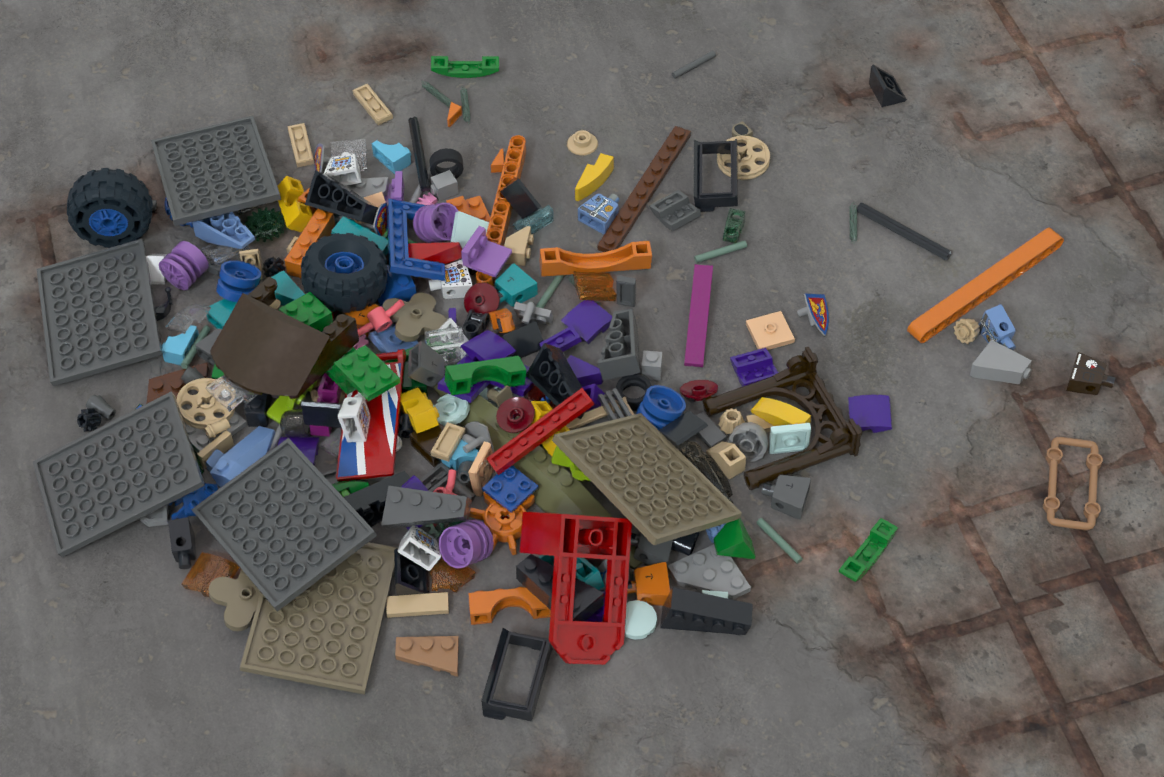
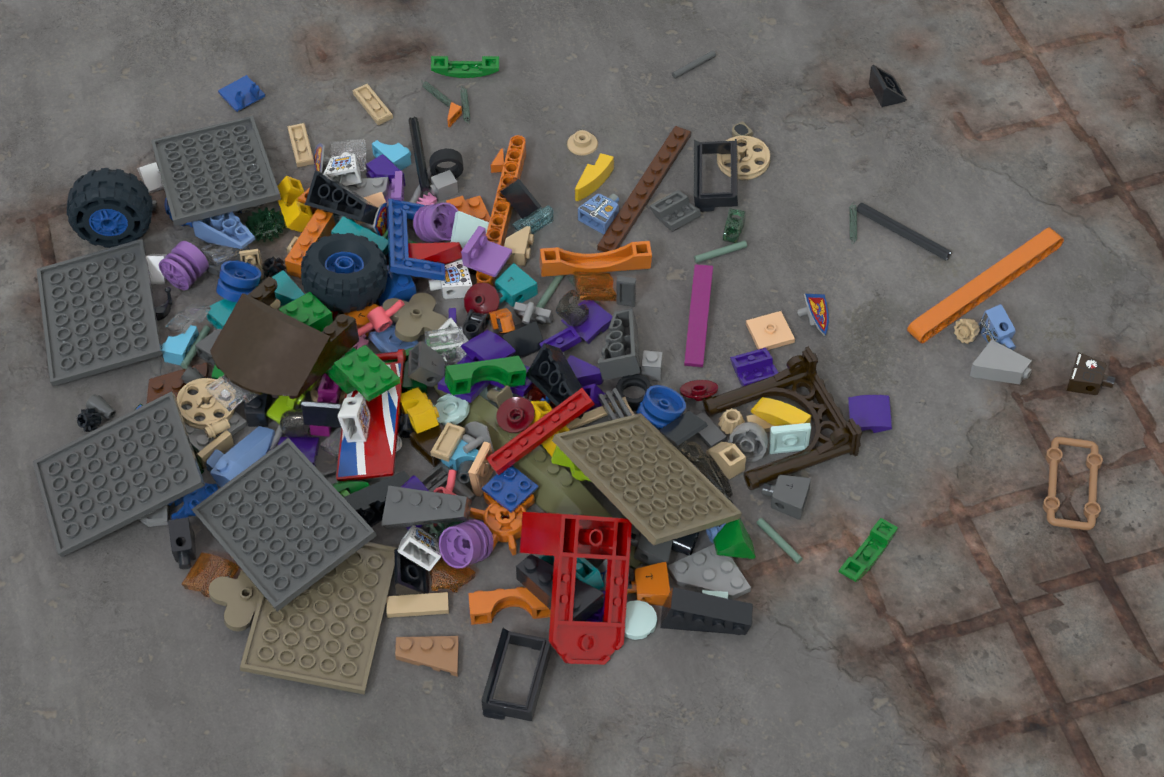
none -> white slope [137,162,164,194]
none -> blue plate [218,75,265,112]
none -> dark purple slope [366,154,406,186]
none -> clear smoke helmet [556,290,589,327]

